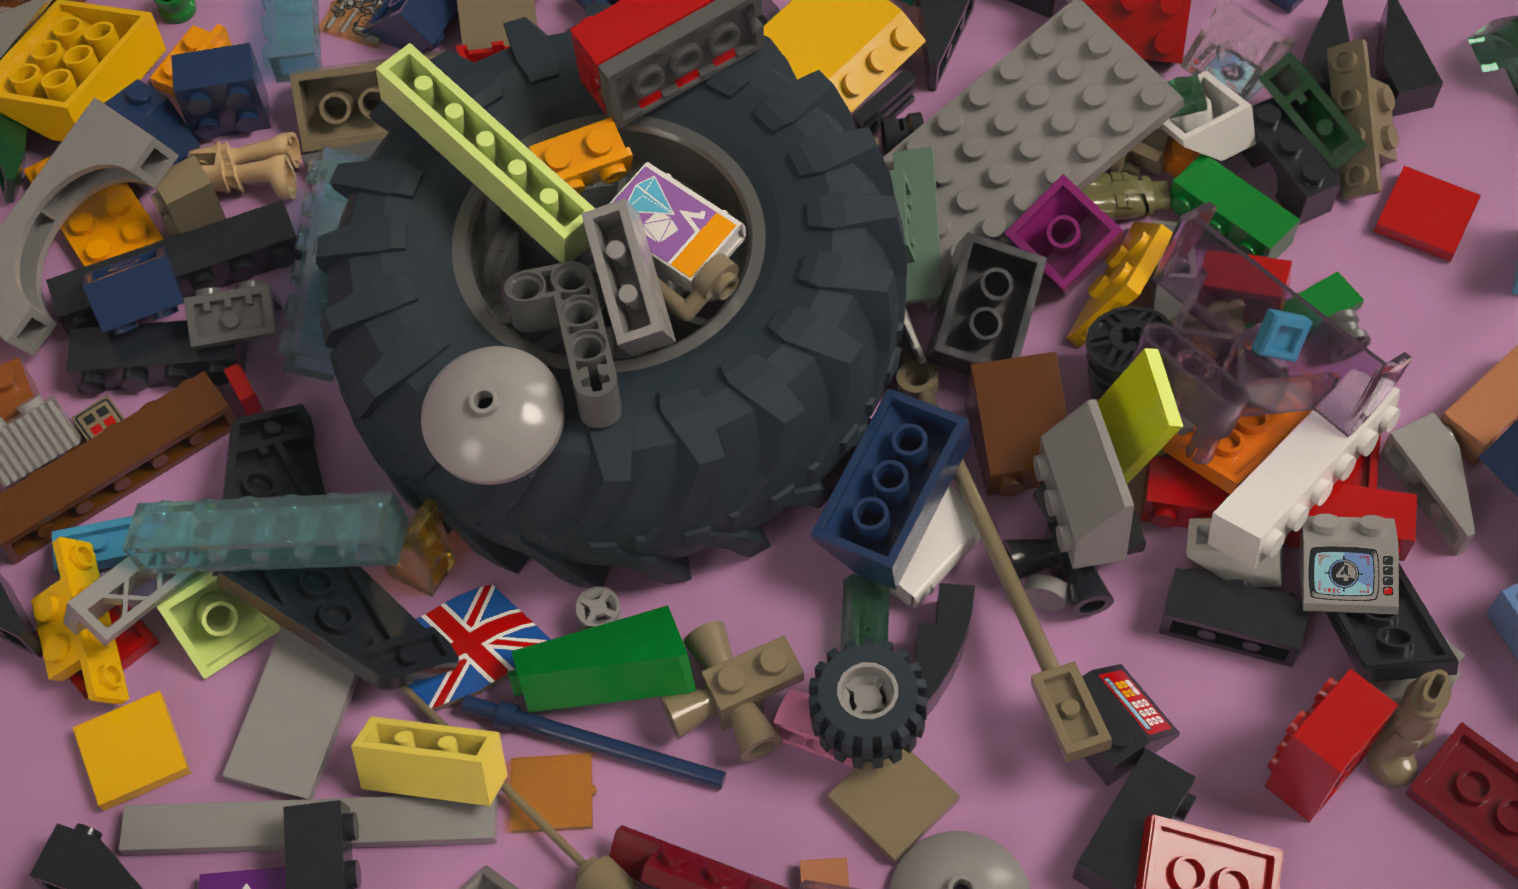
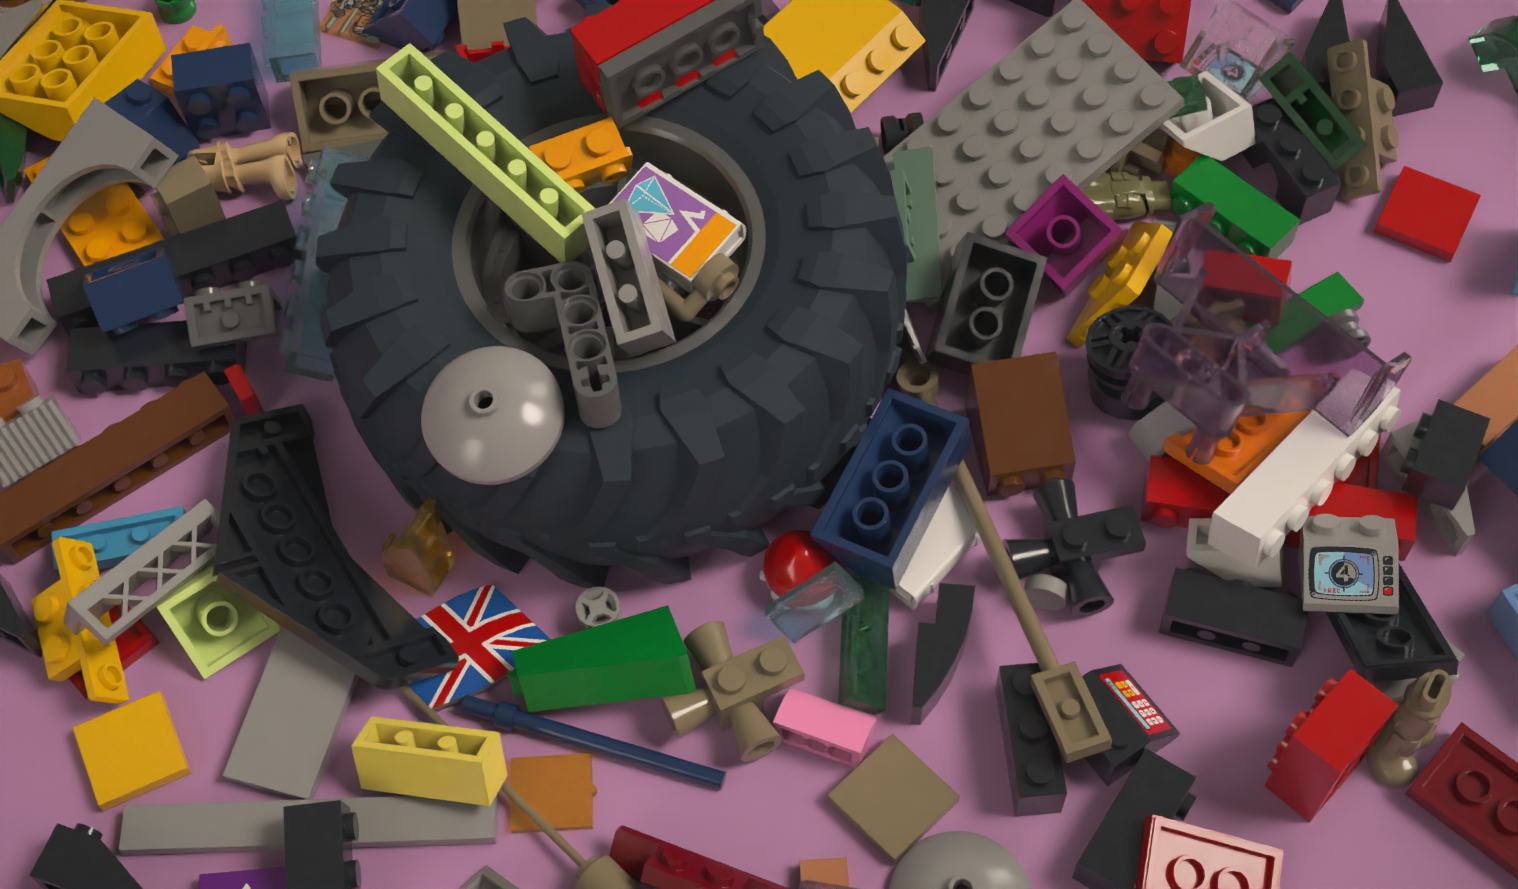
tile [71,395,125,441] -> none
clear light blue brick [122,491,409,574] -> none
black wheel [808,638,927,769] -> none
black tile [853,69,916,136] -> none
light grey slope [1033,399,1134,569] -> none
neon yellow tile [1097,348,1183,484] -> none
dark azure tile [1251,308,1313,362] -> none
none -> red hair [759,530,841,608]
none -> clear light blue tile [765,561,864,643]
none -> black brick [995,663,1067,817]
none -> black brick [1400,399,1490,510]

